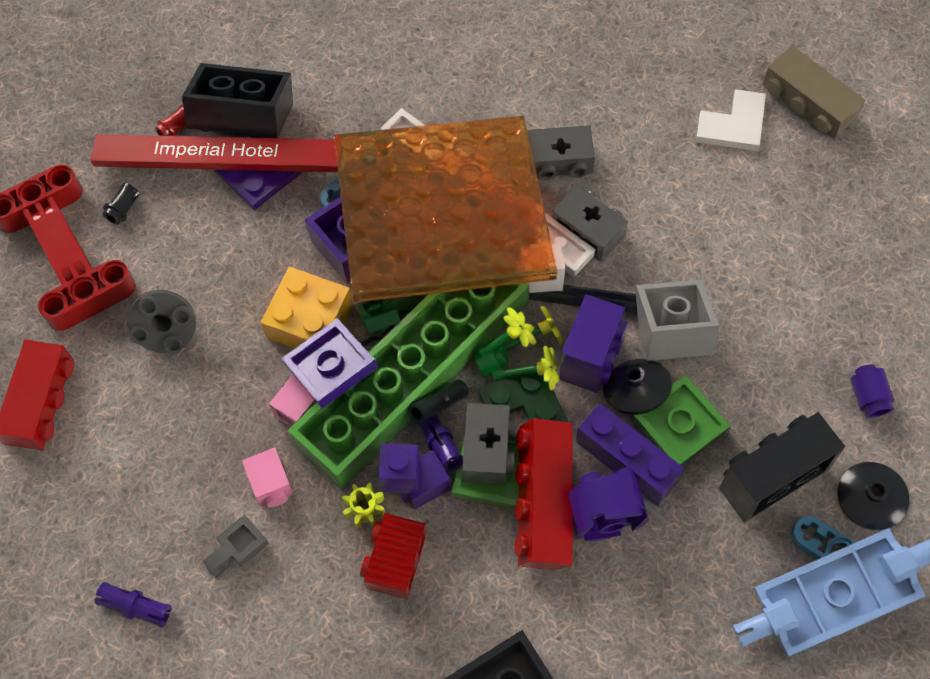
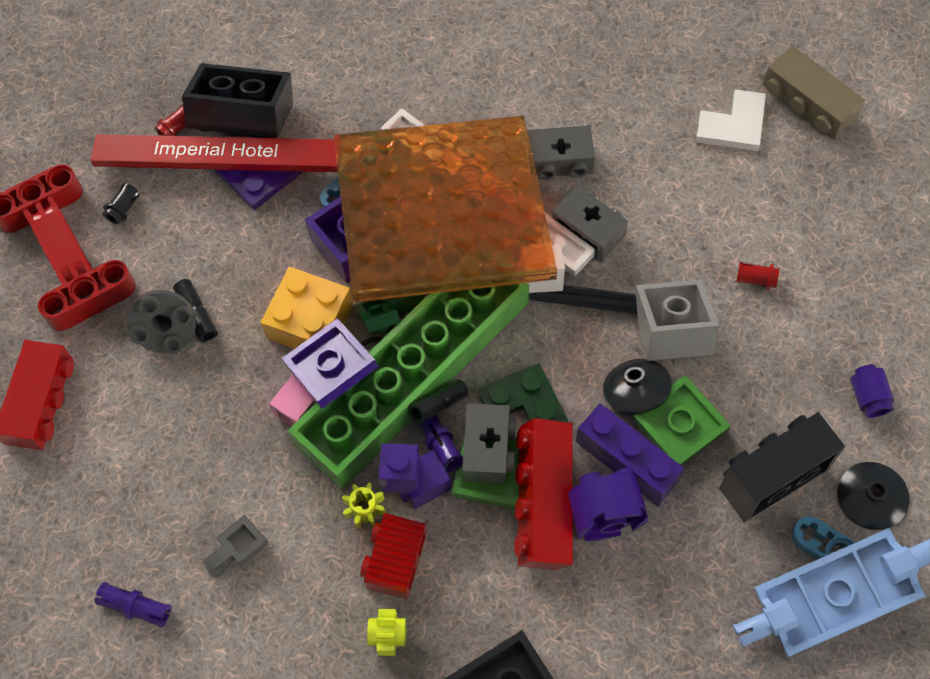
bright pink brick [242,447,294,508] -> none
plant [475,306,563,390] -> none
dark purple brick [559,294,628,393] -> none
none -> black piece [173,279,218,343]
none -> neon yellow gear [367,609,407,656]
none -> red pin [736,261,780,290]

